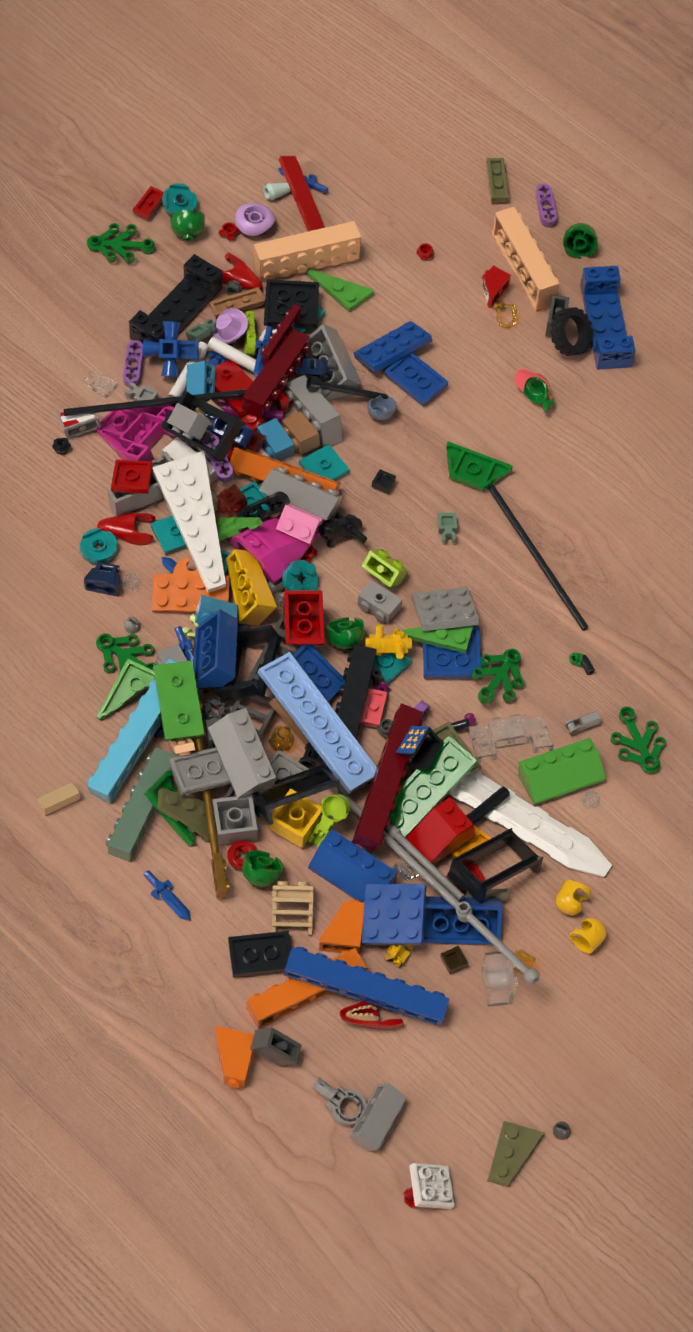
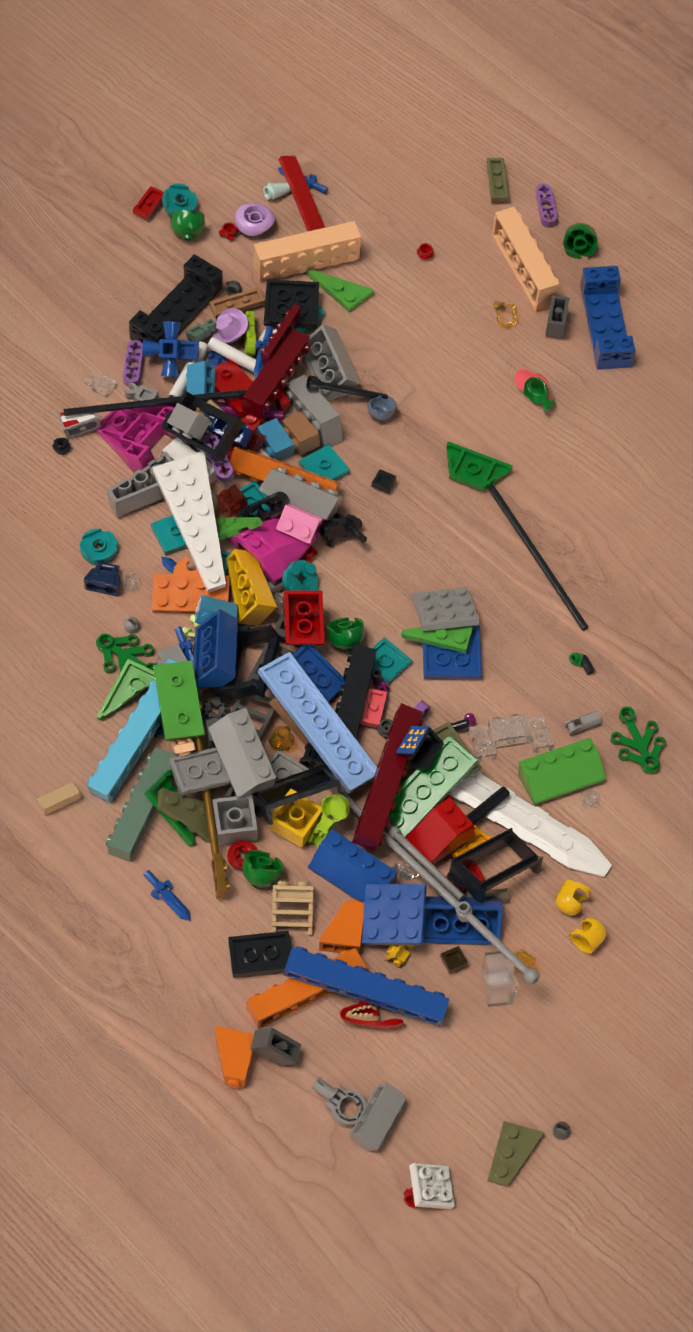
green plant [87,223,155,263] -> none
red animal [97,513,156,546] -> none
red plate [111,460,153,494] -> none
red animal [220,253,263,290] -> none
dark blue hips [296,359,333,381] -> none
blue plate [354,321,432,373] -> none
light grey brick [358,580,402,624] -> none
lime brick [362,549,408,587] -> none
yellow piece [365,624,412,659] -> none
blue plate [384,352,448,406] -> none
sand green plate [437,513,457,544] -> none
green plant [471,649,524,704] -> none
red slope [482,265,511,308] -> none
black tyre [550,307,593,356] -> none

